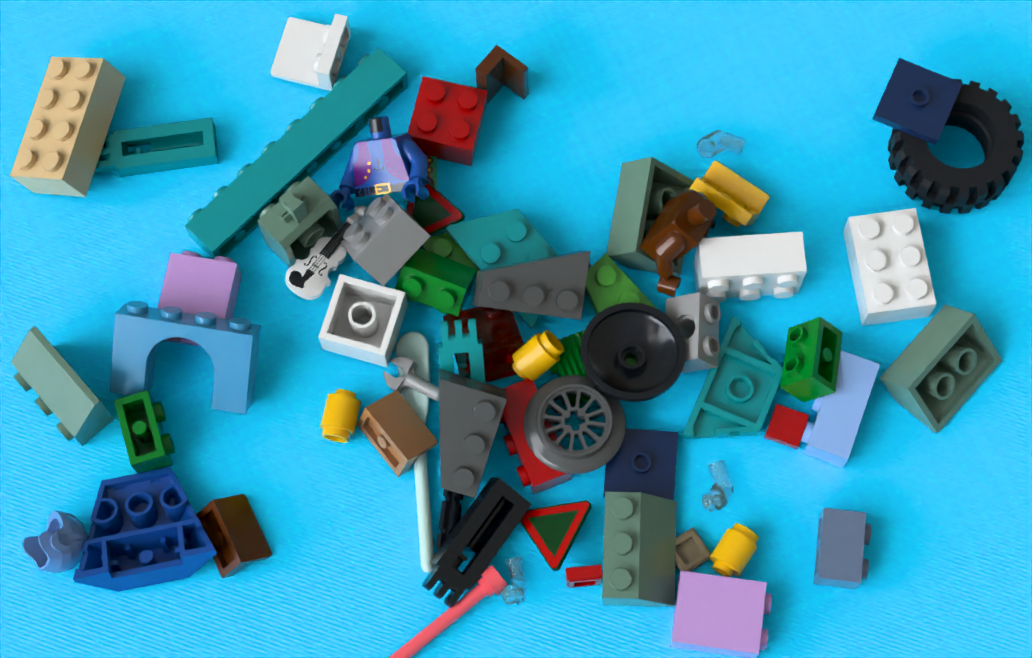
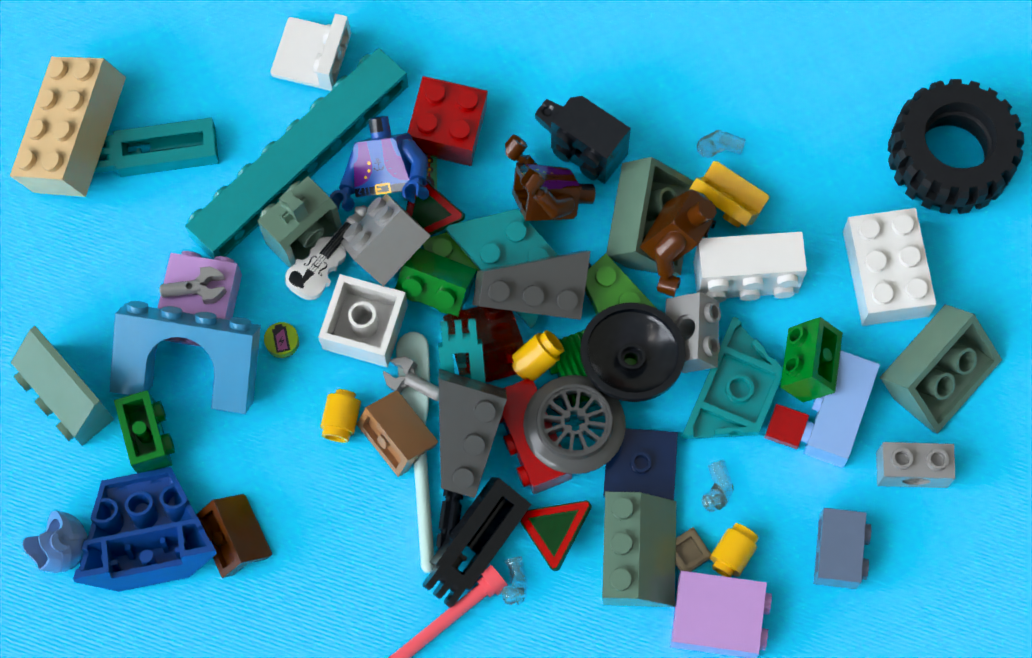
panel [475,45,529,104] -> none
red tile [565,565,603,588] -> none
dark blue plate [872,58,963,145] -> none
none -> light grey bar [159,266,227,304]
none -> lime tile [264,322,299,358]
none -> reddish brown torso [505,134,595,221]
none -> black hinge [535,96,631,184]
none -> light grey brick [876,442,955,488]

